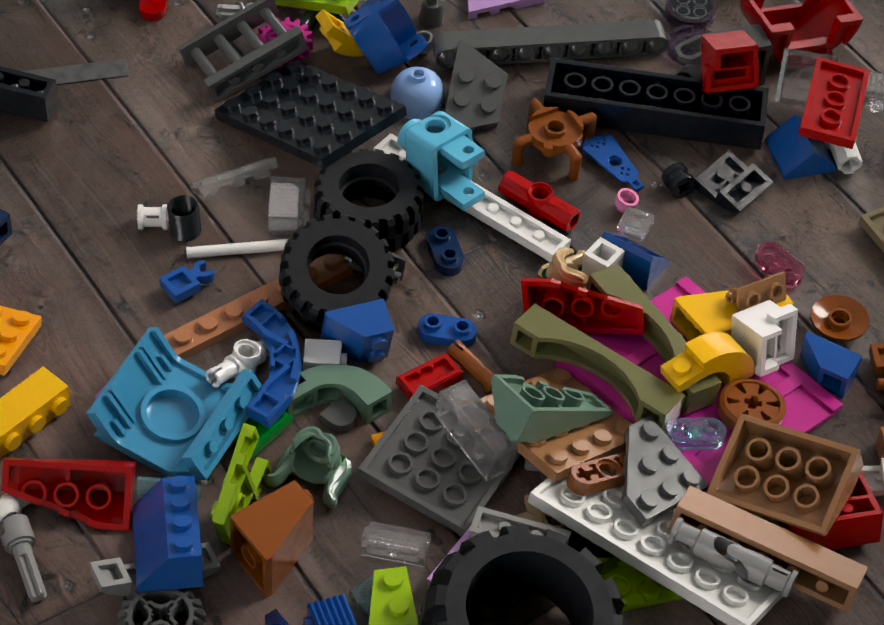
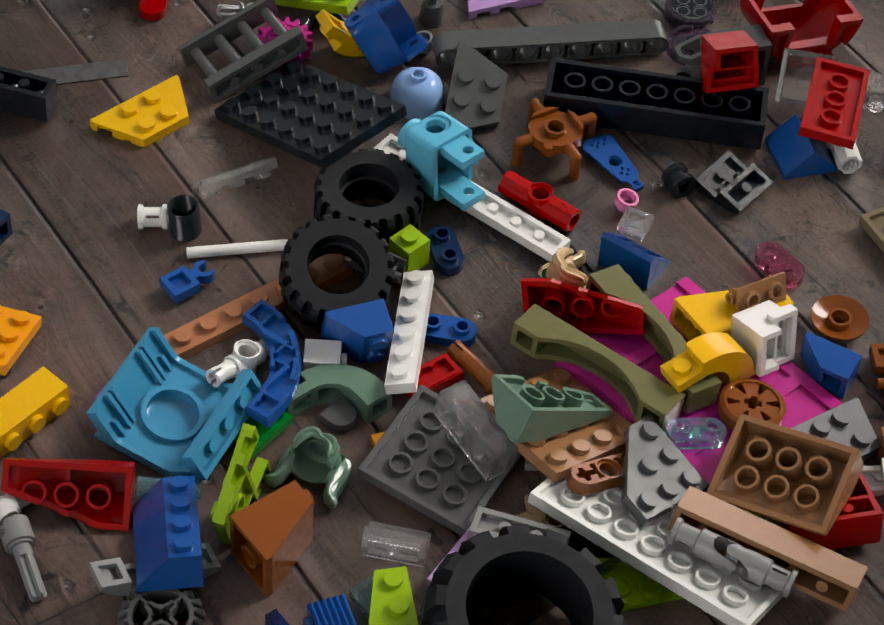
clear brick [268,176,311,237] -> none
white brick [581,237,625,278] -> none
none -> yellow wing [90,75,189,148]
none -> white plate [384,270,434,395]
none -> lime brick [388,224,430,272]
none -> wing [791,397,881,461]

